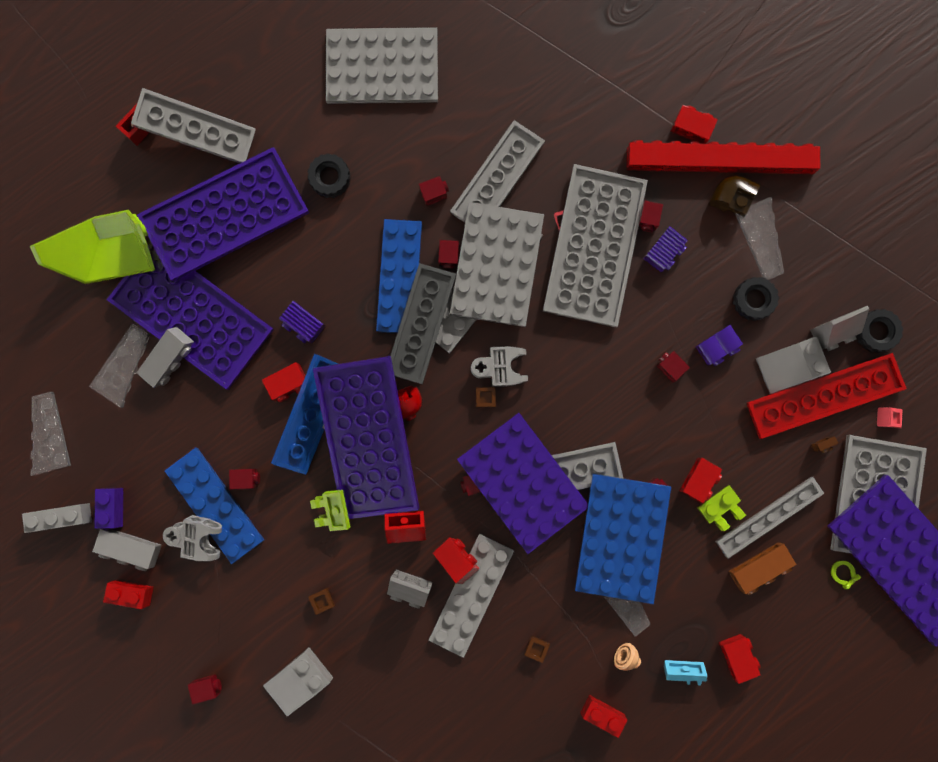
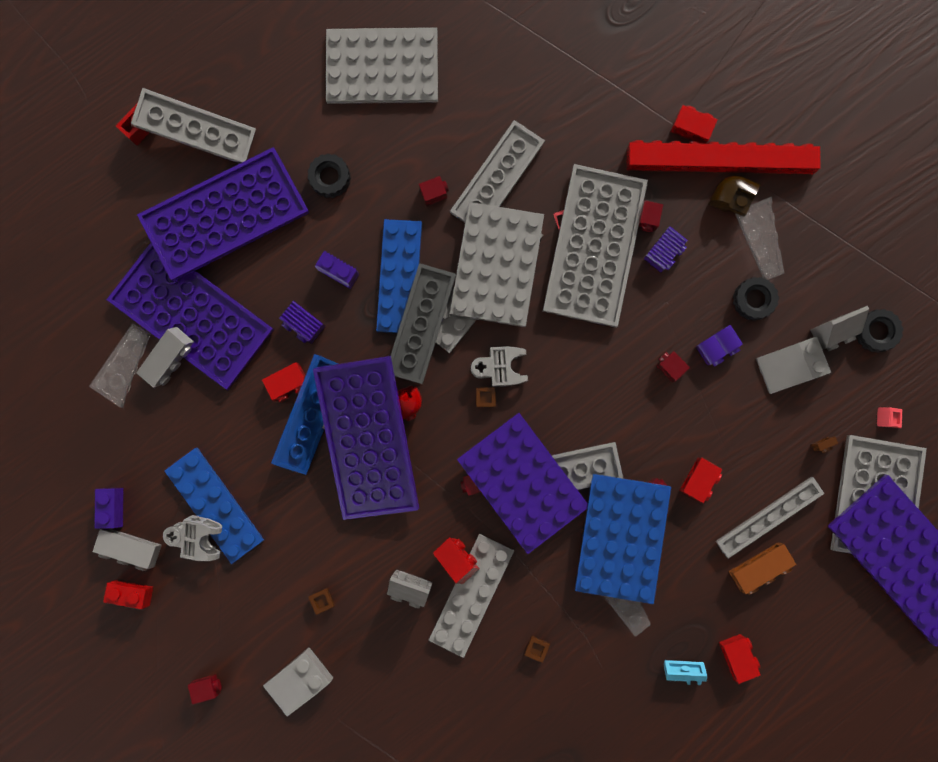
light grey brick [22,503,92,533] -> none
lime piece [30,210,155,284] -> none
clear wing [30,392,71,476] -> none
dark red brick [229,469,260,489] -> none
lime plate [310,490,350,531] -> none
red brick [385,511,426,544] -> none
dark red brick [438,240,459,270] -> none
red brick [580,695,627,738] -> none
light nougat brick [614,643,641,671] -> none
lime plate [697,485,746,531] -> none
red plate [746,353,907,439] -> none
lime piece [831,561,861,590] -> none
none -> dark purple brick [315,251,359,289]

